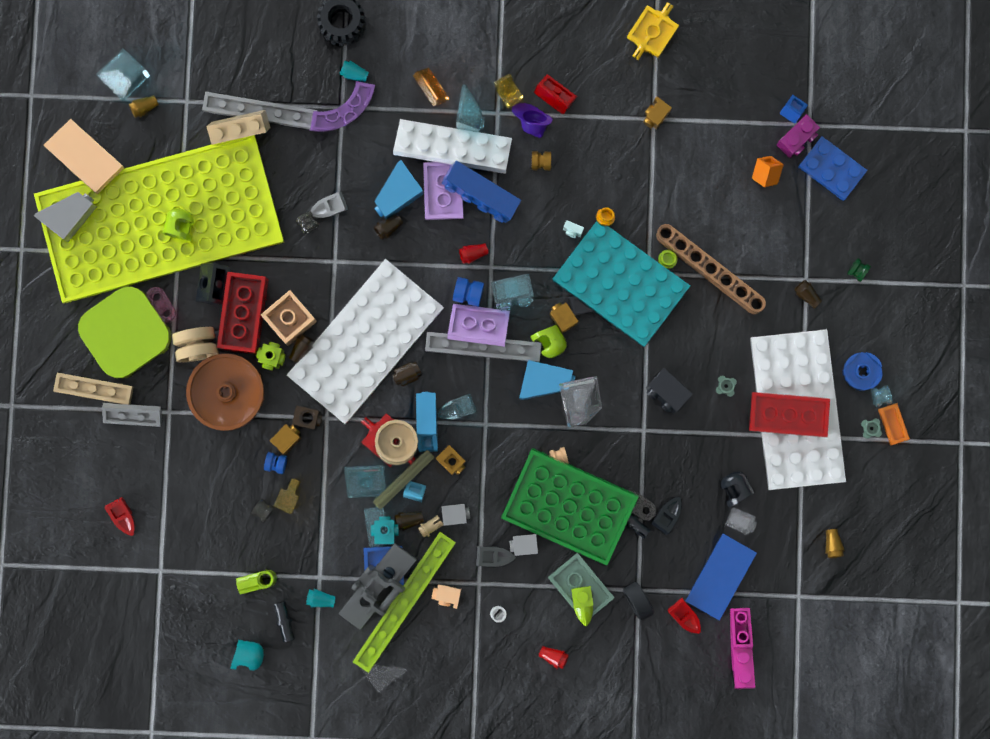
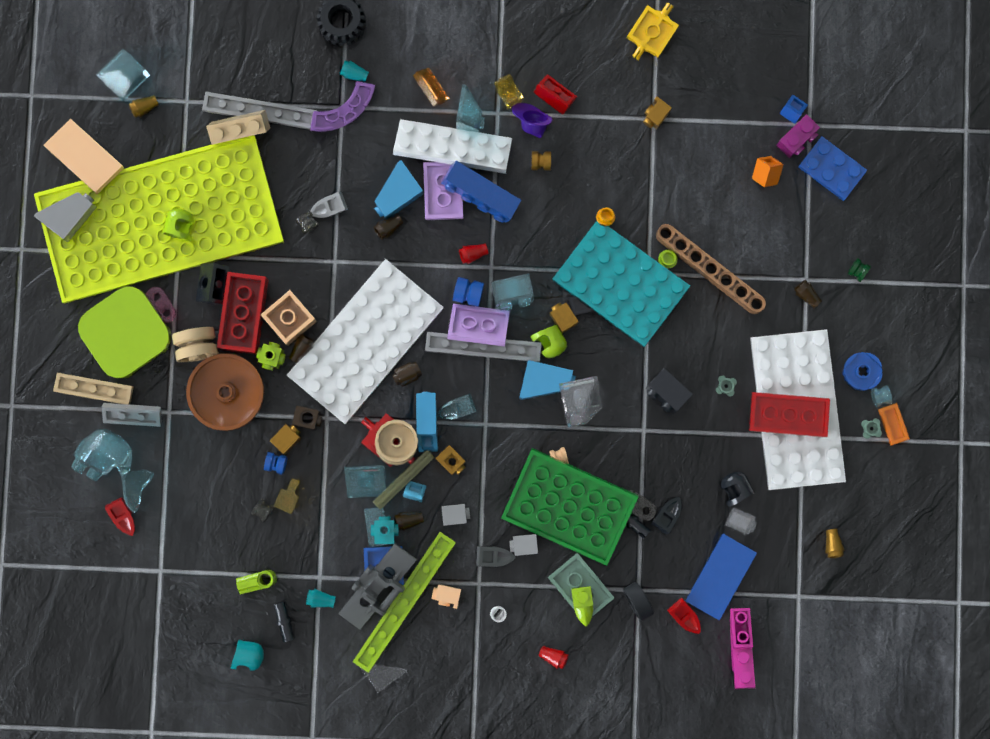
tan pin [418,515,443,537] -> none
light aqua plate [563,220,584,238] -> none
none -> clear light blue hips [71,429,154,512]

